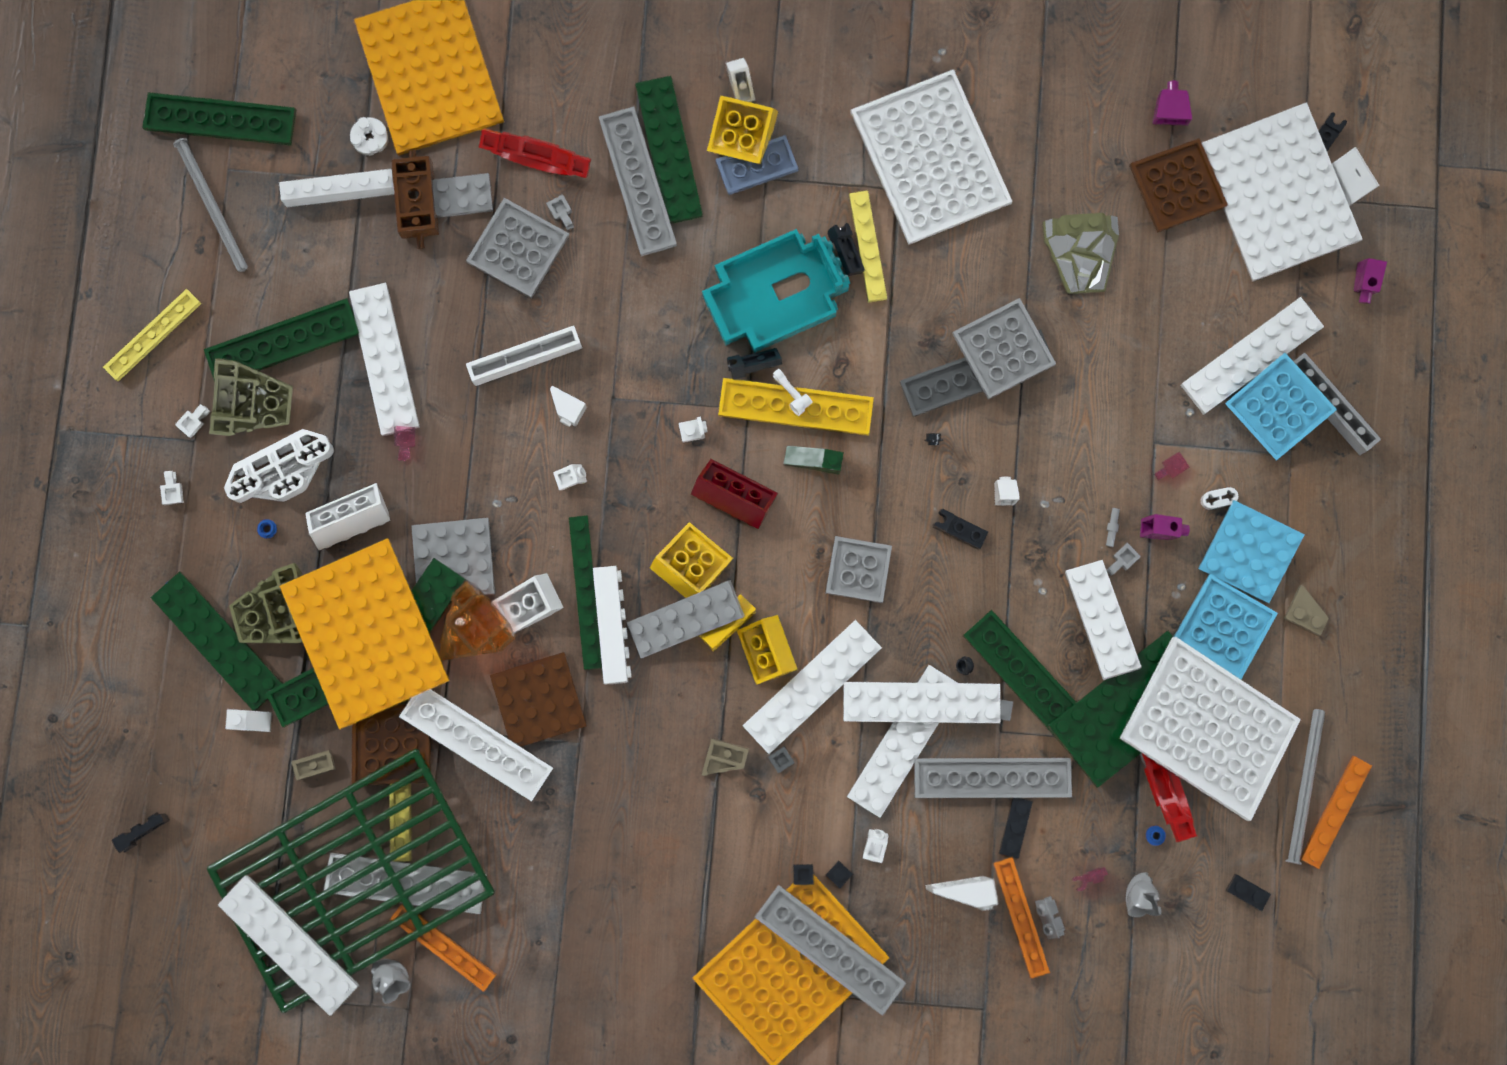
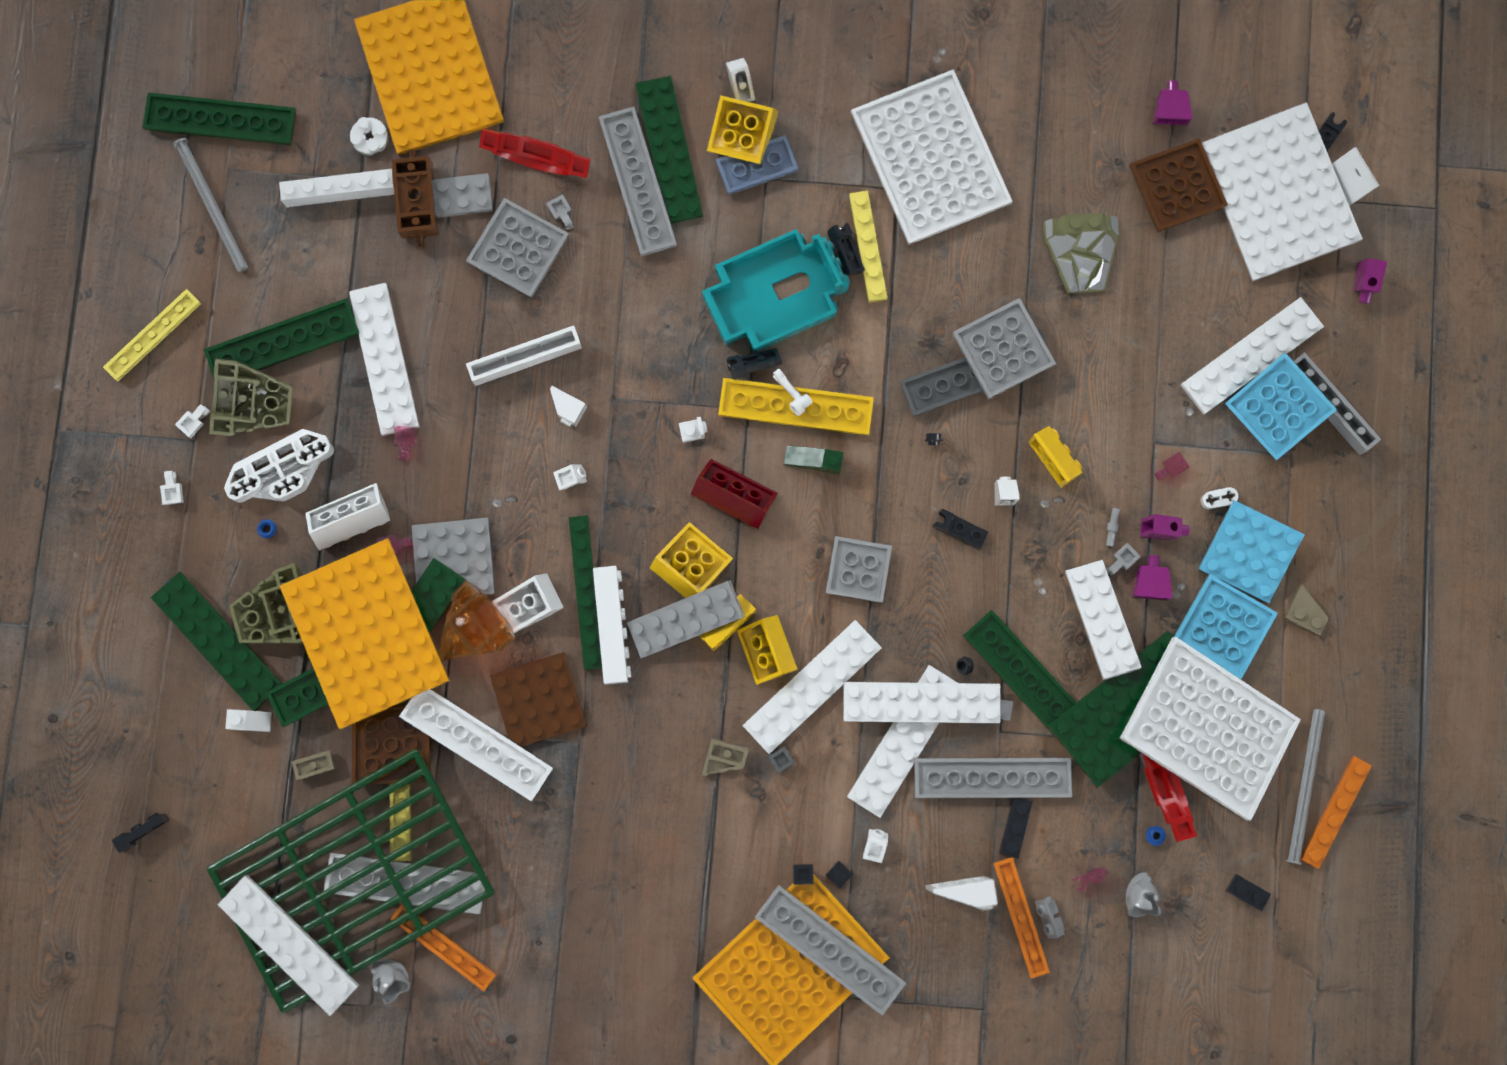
none -> clear pink plate [377,534,413,555]
none -> yellow slope [1028,426,1083,488]
none -> magenta torso [1131,555,1172,601]

